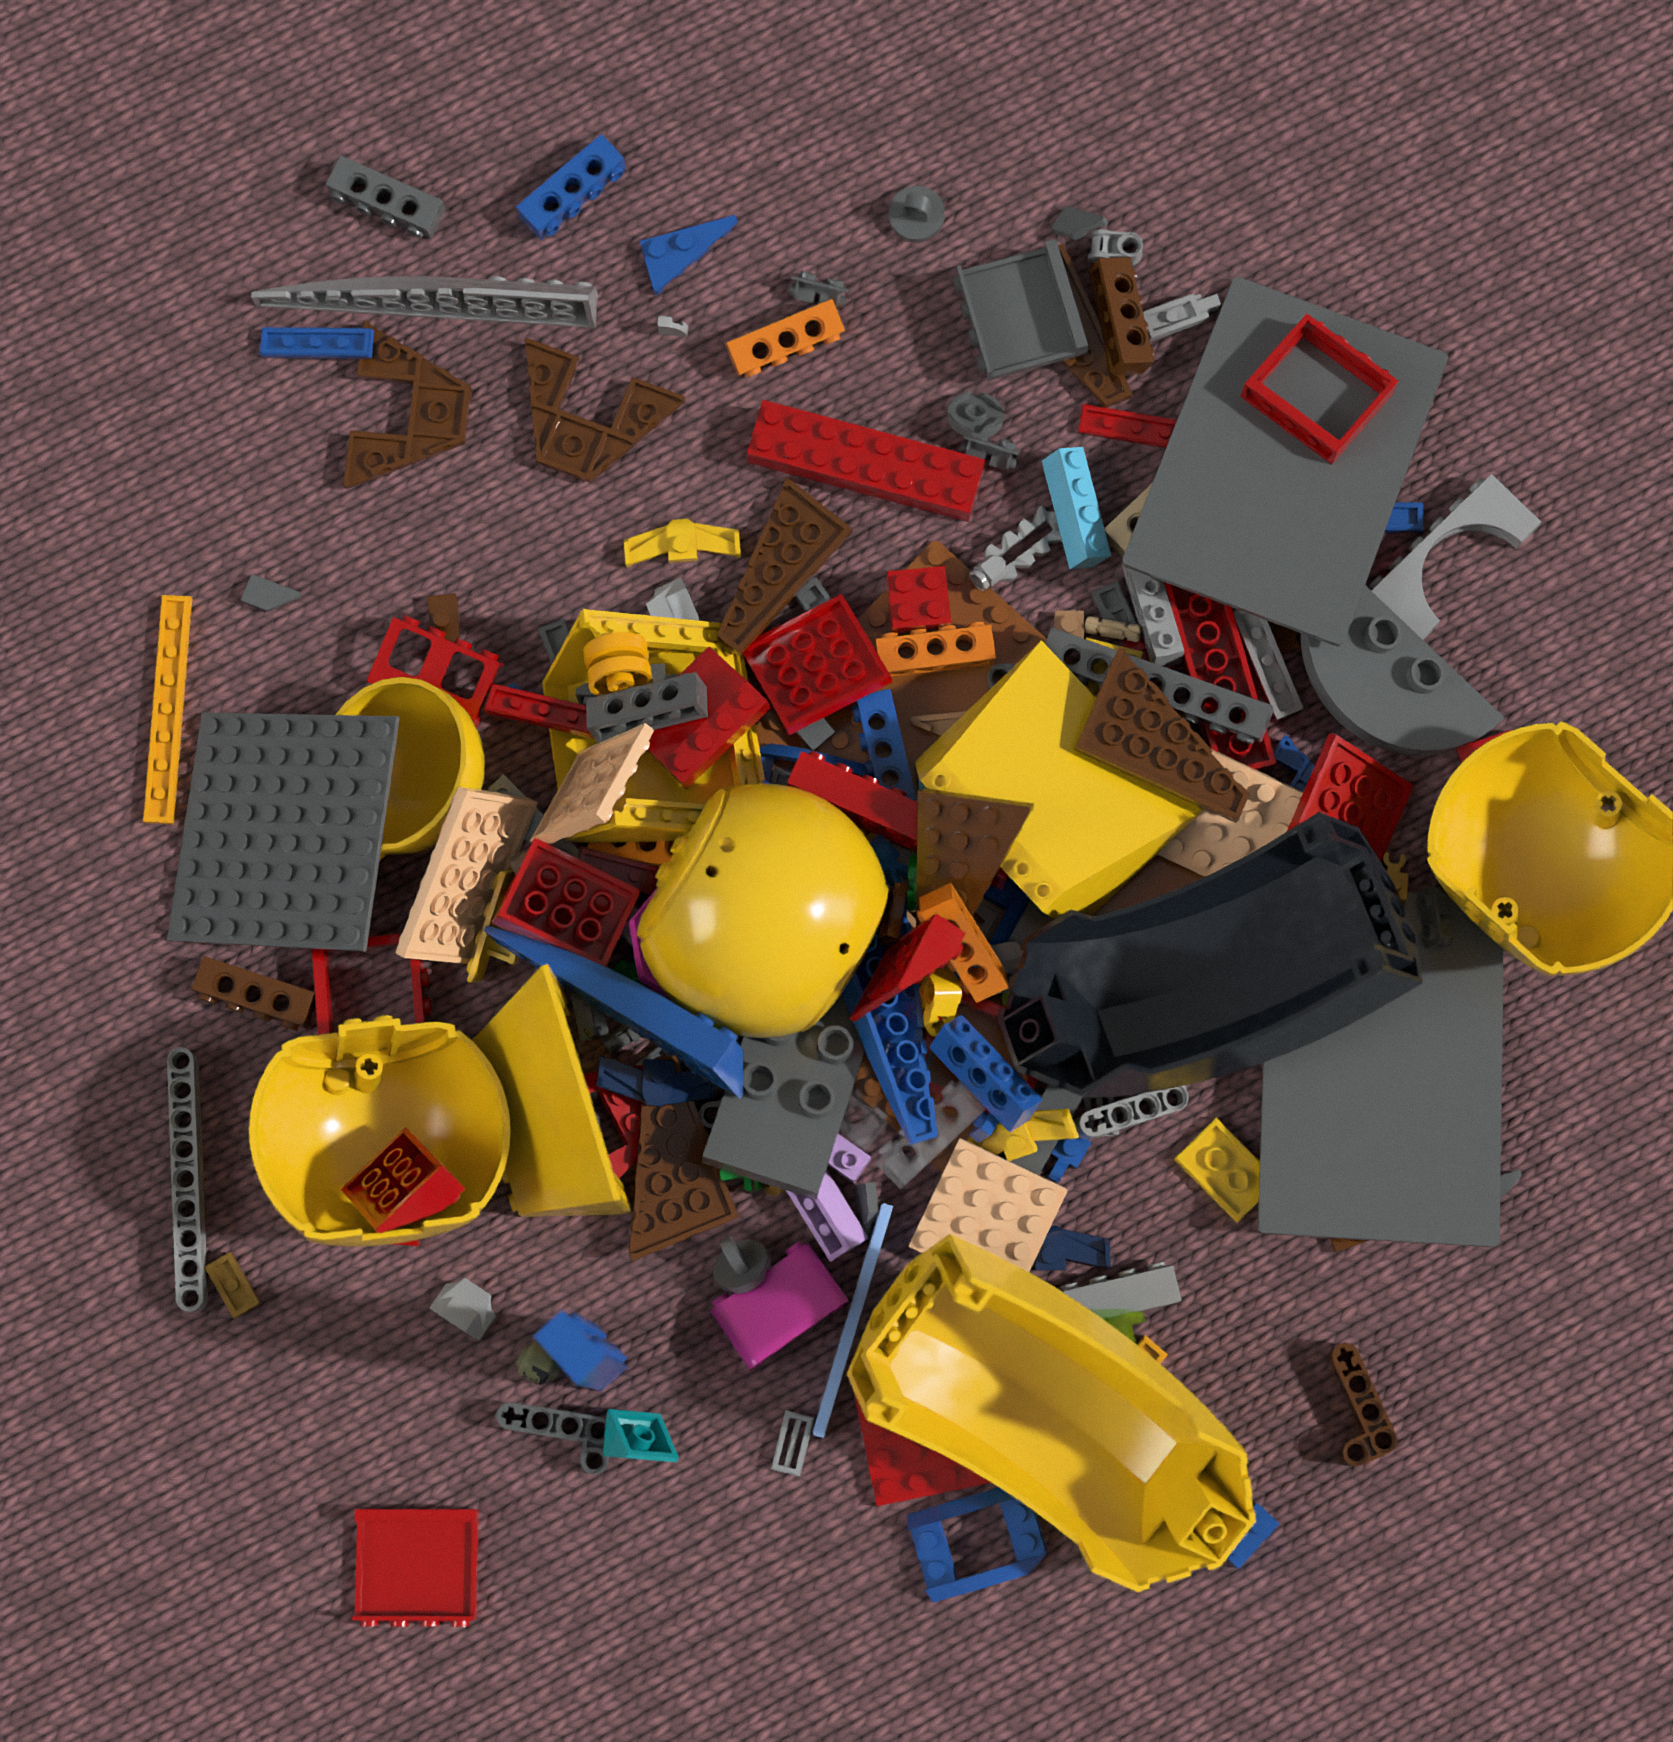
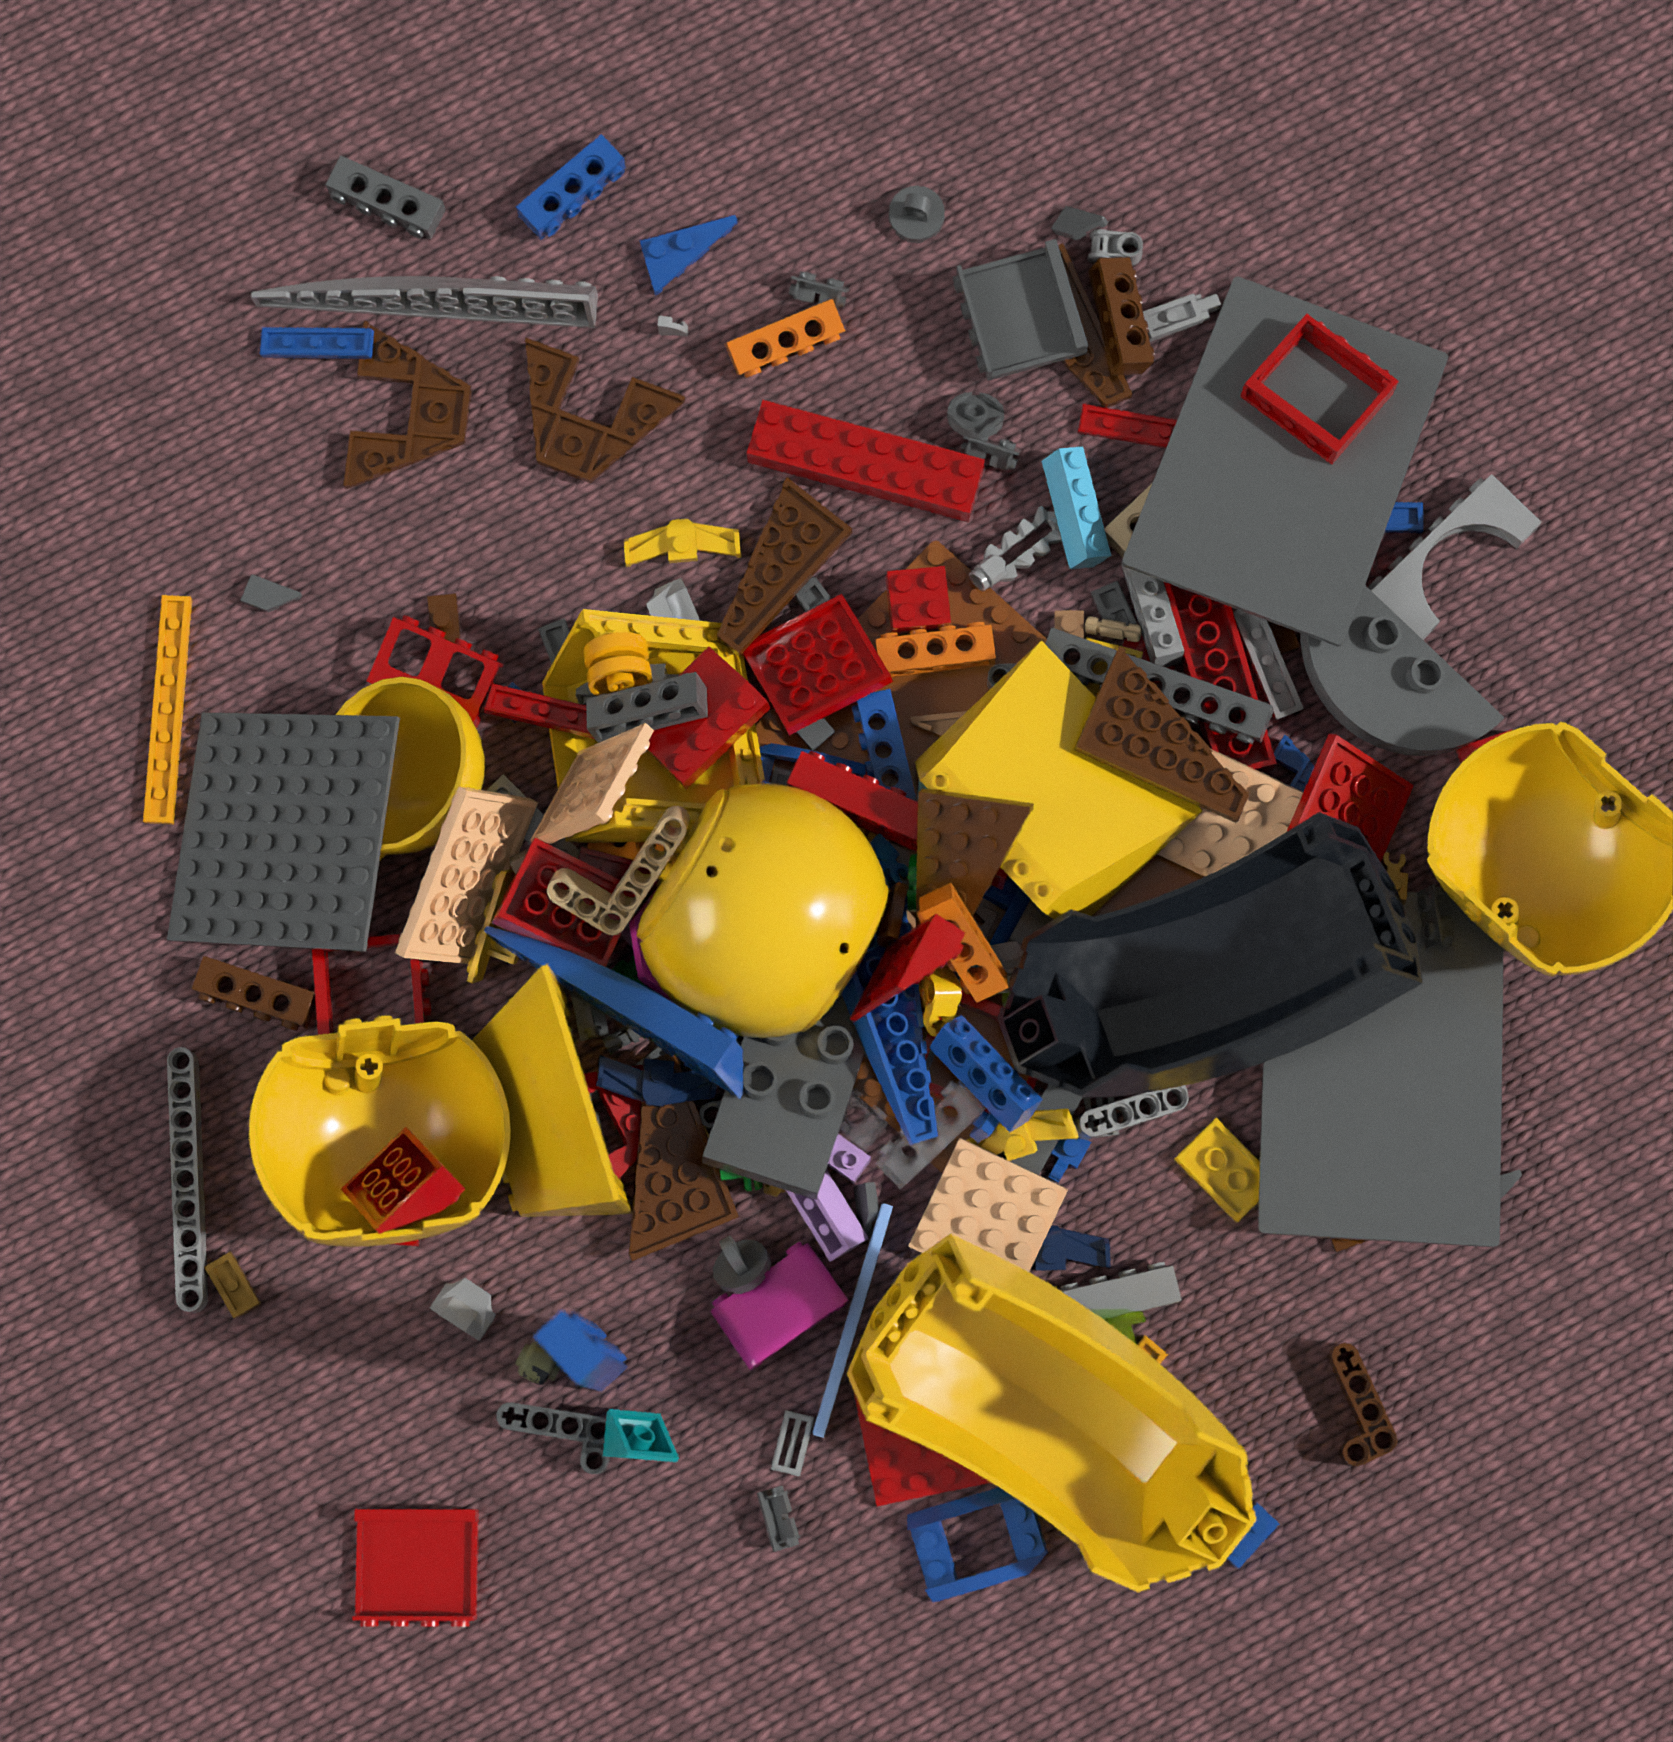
none -> tan beam [547,806,690,935]
none -> dark grey hinge [757,1485,801,1552]

